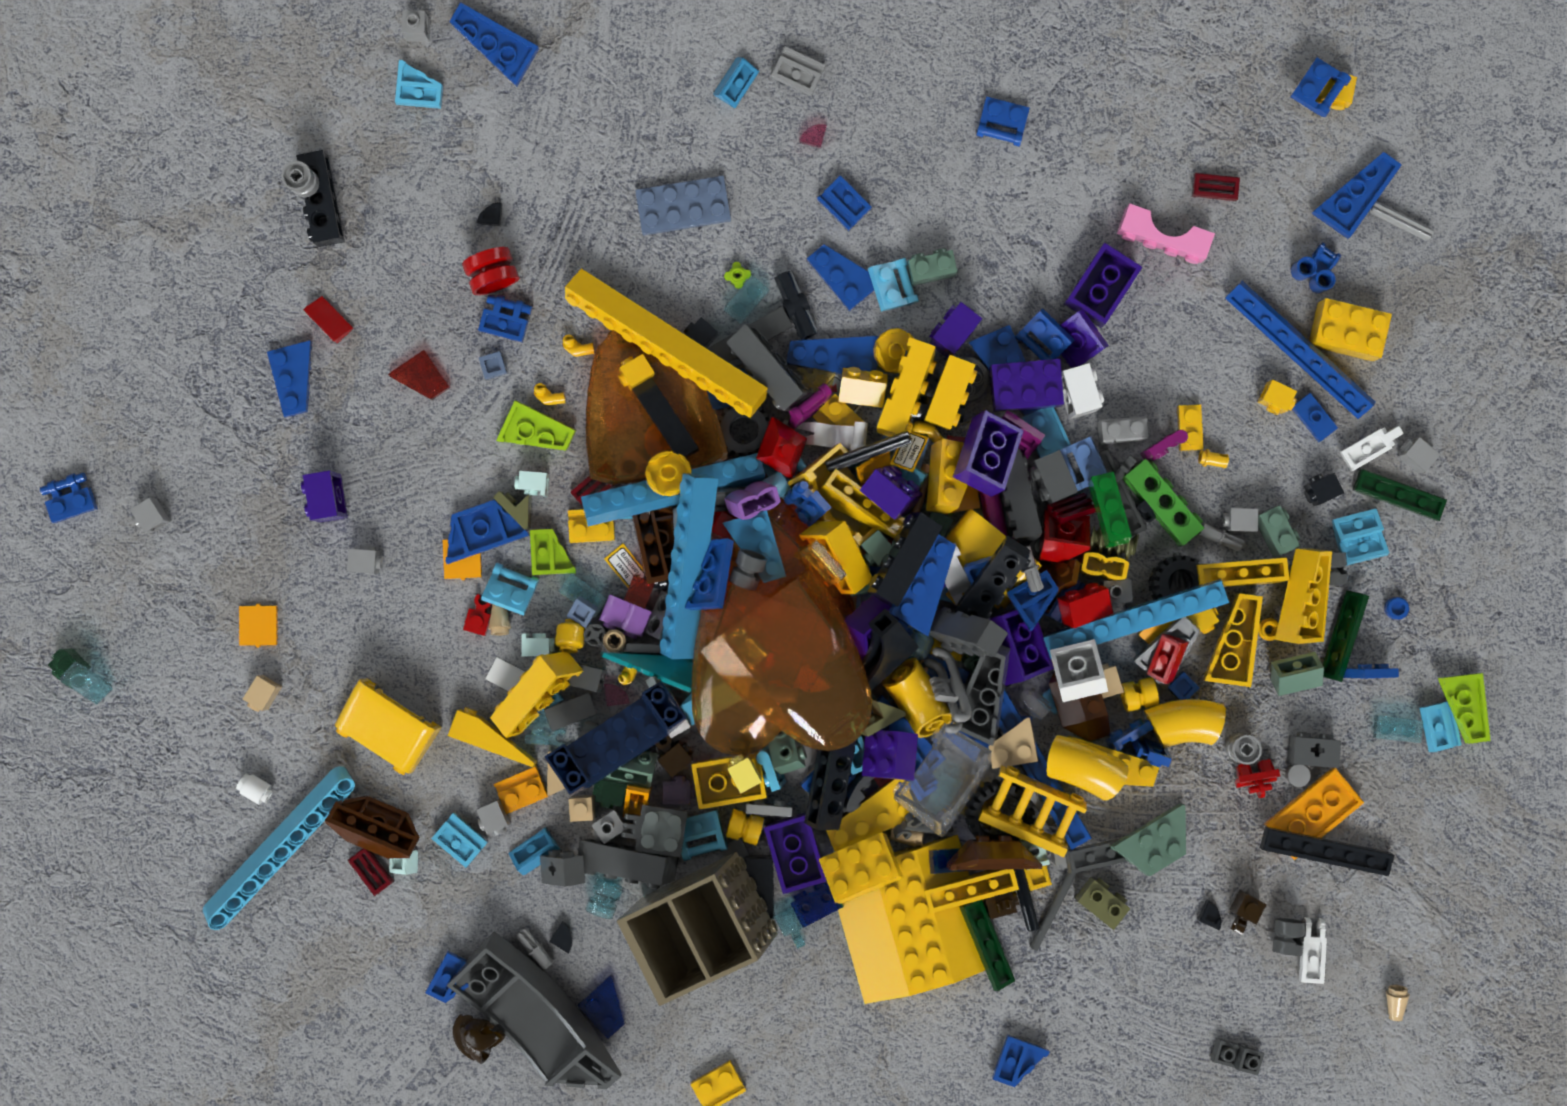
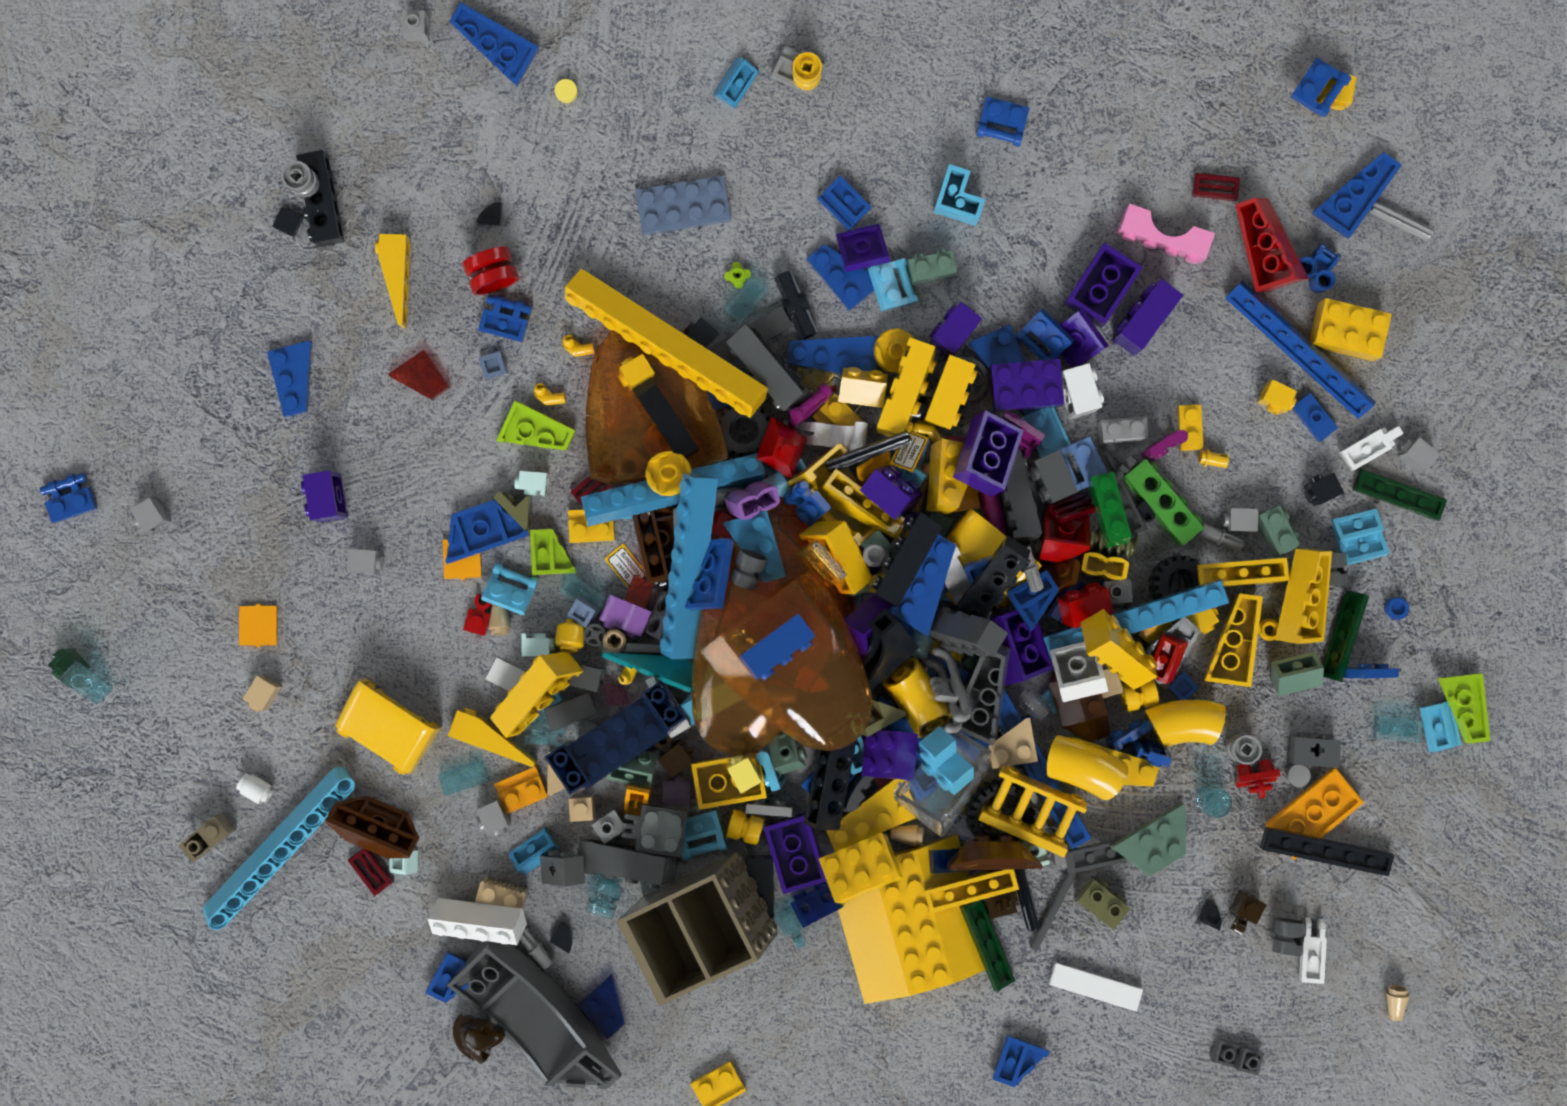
red slope [303,296,354,344] -> none
medium azure wing [395,60,443,109] -> none
medium azure plate [431,813,489,868] -> none
clear green brick [592,778,628,809] -> none
clear pink tile [799,124,827,148] -> none
dark grey bar [893,812,954,839] -> none
yellow tile [1024,865,1052,891] -> none
none -> dark tan slope [178,813,236,863]
none -> black tile [272,207,304,238]
none -> yellow slope [375,234,411,328]
none -> white brick [427,898,527,945]
none -> clear light blue plate [438,760,489,796]
none -> tan brick [475,877,528,909]
none -> light yellow tile [555,79,578,103]
none -> blue brick [739,613,815,681]
none -> yellow wheel [792,52,822,91]
none -> dark purple plate [836,224,890,272]
none -> light grey tile [863,544,886,567]
none -> medium azure brick [919,726,974,795]
none -> medium azure brick [933,164,985,226]
none -> white tile [1049,962,1143,1012]
none -> yellow wedge [1080,609,1157,690]
none -> dark purple brick [1113,279,1183,356]
none -> clear light blue wheel [1195,785,1232,818]
none -> red wedge [1235,197,1309,292]

